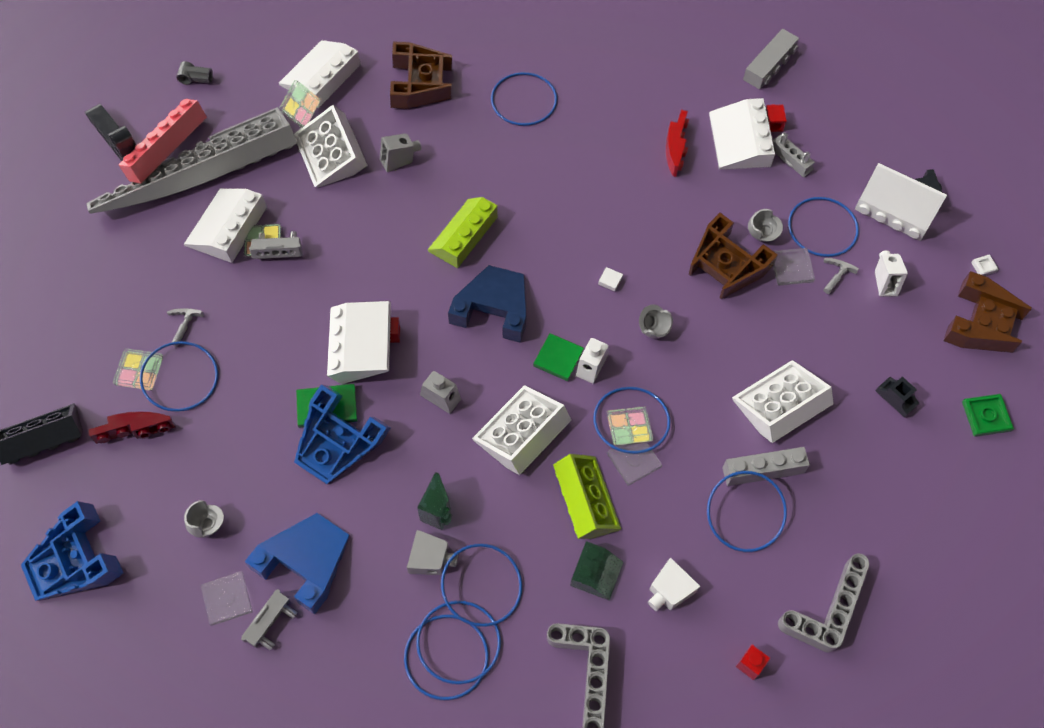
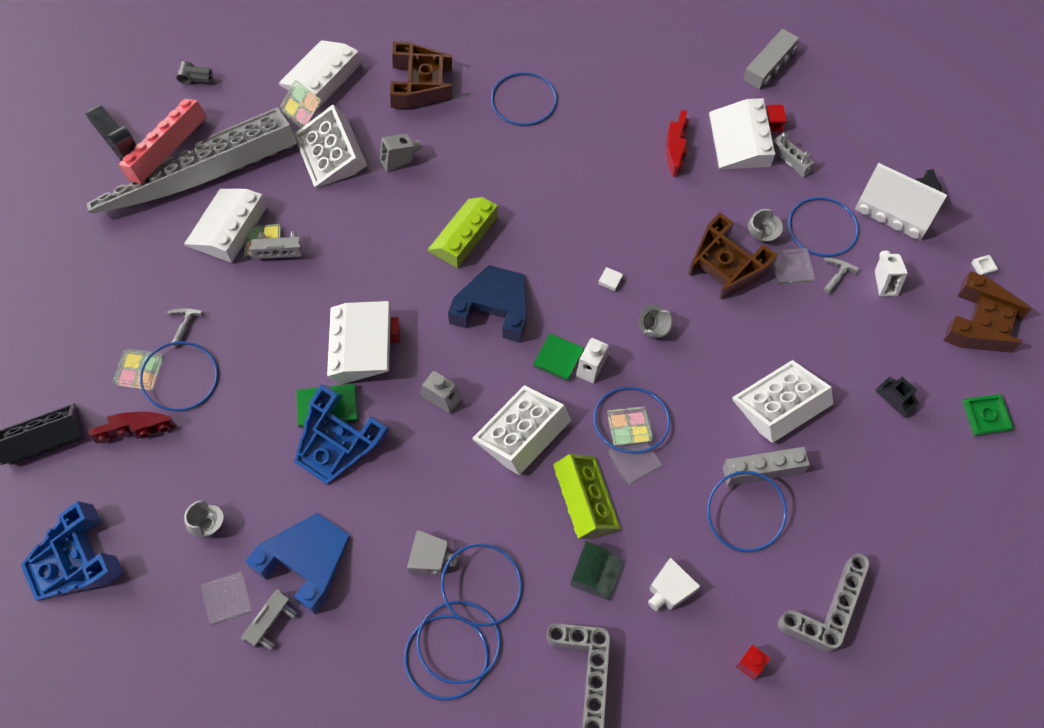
clear green slope [417,472,452,530] -> none

